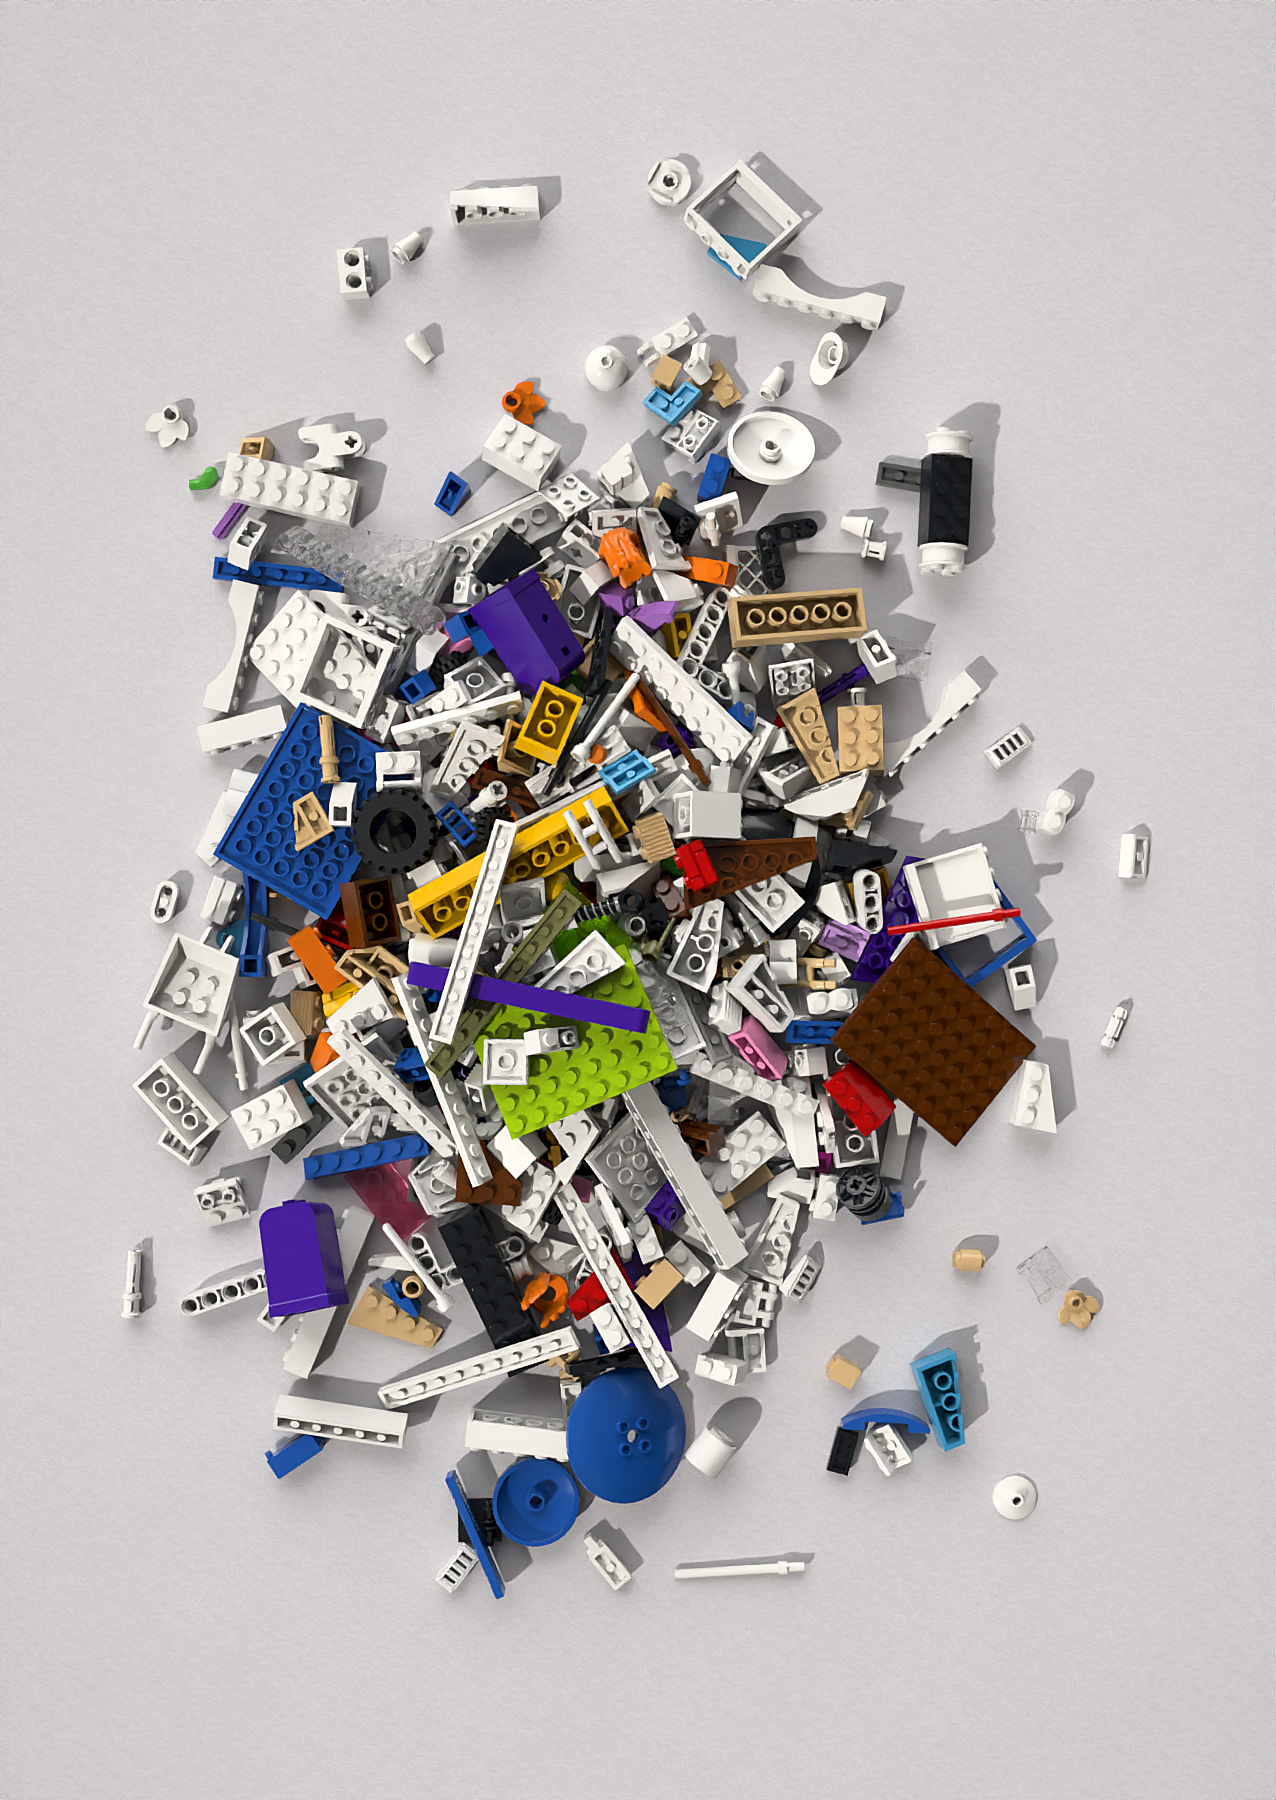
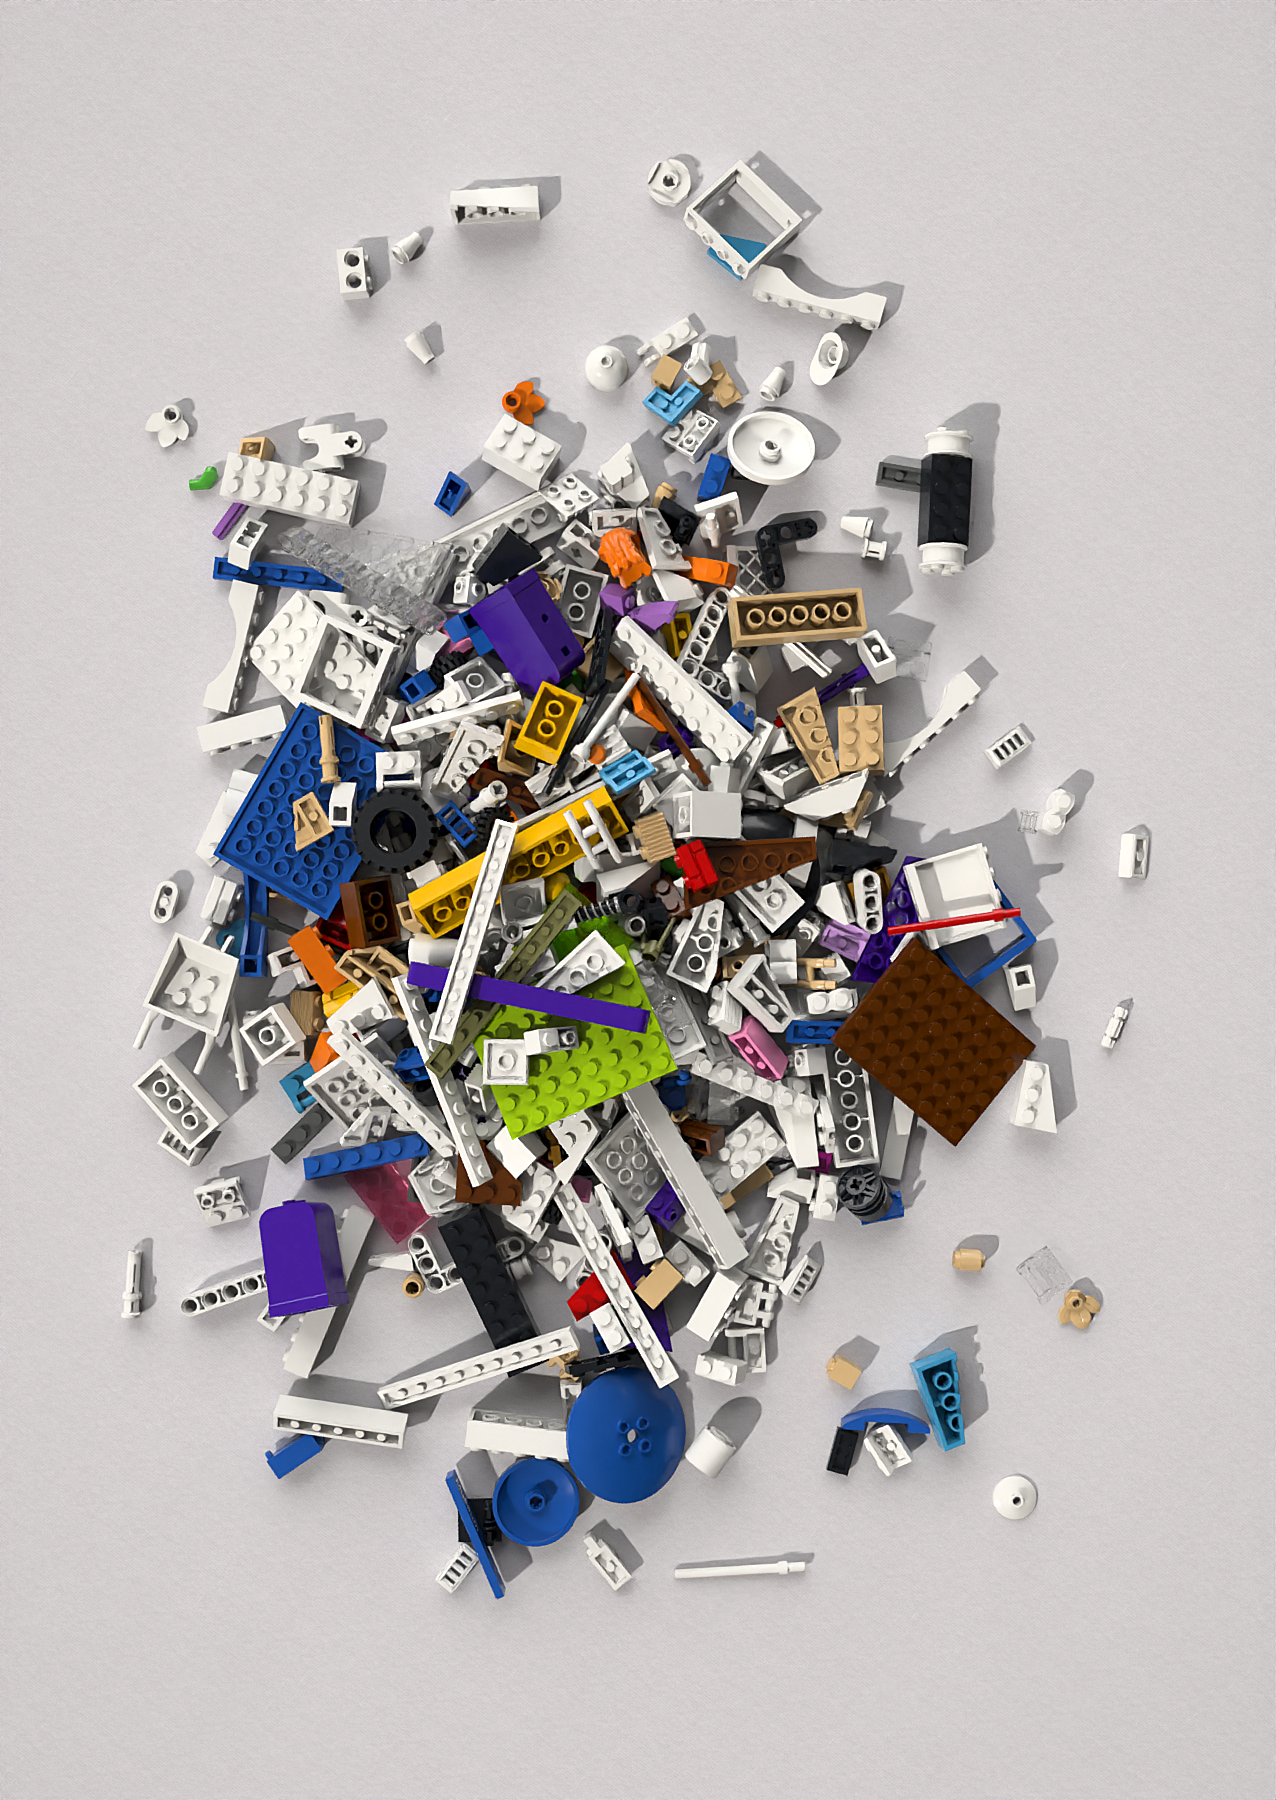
white brick [231,1079,314,1150] -> none
tan wing [346,1284,443,1349] -> none
white piece [382,1223,455,1313] -> none
blue slope [383,1277,422,1317] -> none
orange piece [521,1272,569,1328] -> none
white slope [569,560,614,606] -> none
white slope [768,658,815,710] -> none
tan tile [807,940,829,957] -> none
red slope [821,1059,896,1137] -> none

